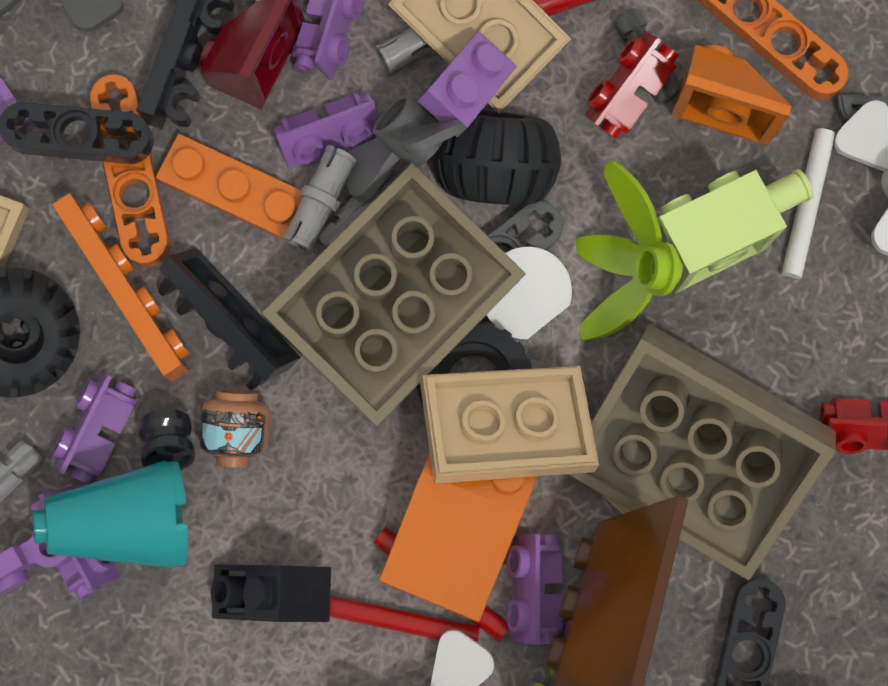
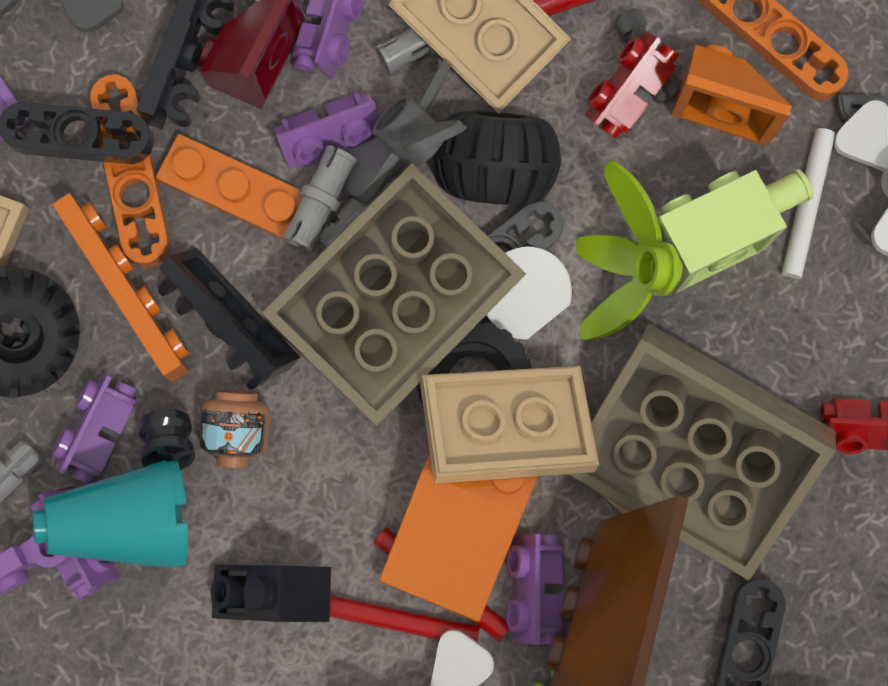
medium lavender plate [418,31,517,137] -> none

